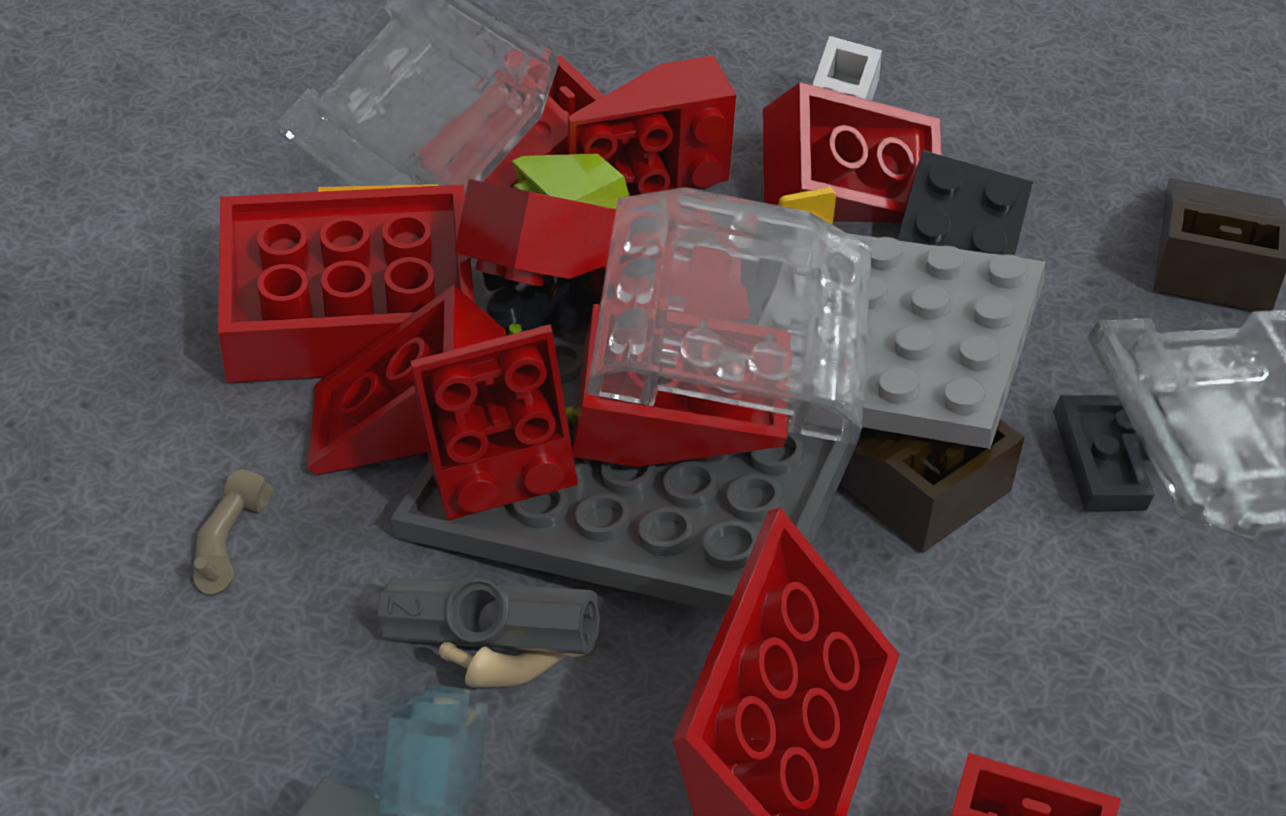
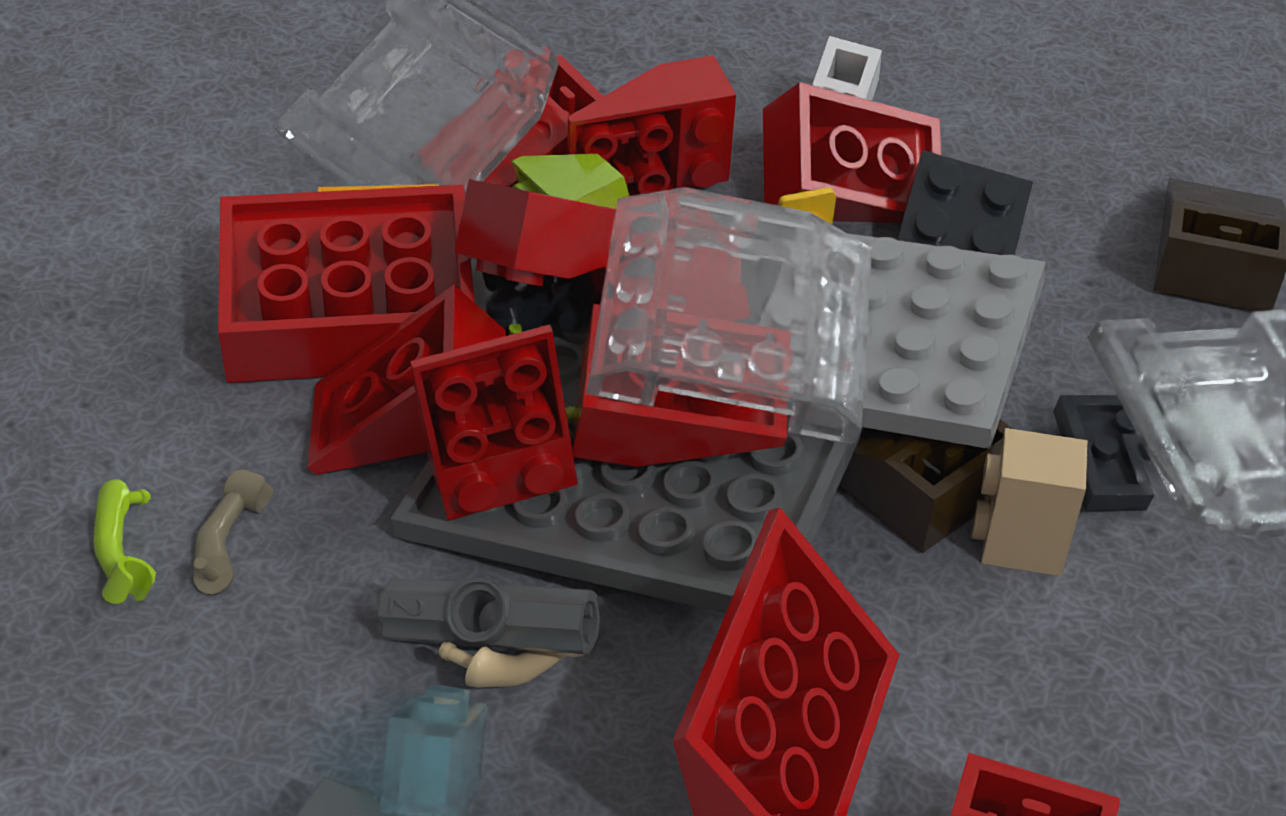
none -> lime piece [93,479,156,604]
none -> tan brick [971,428,1088,576]

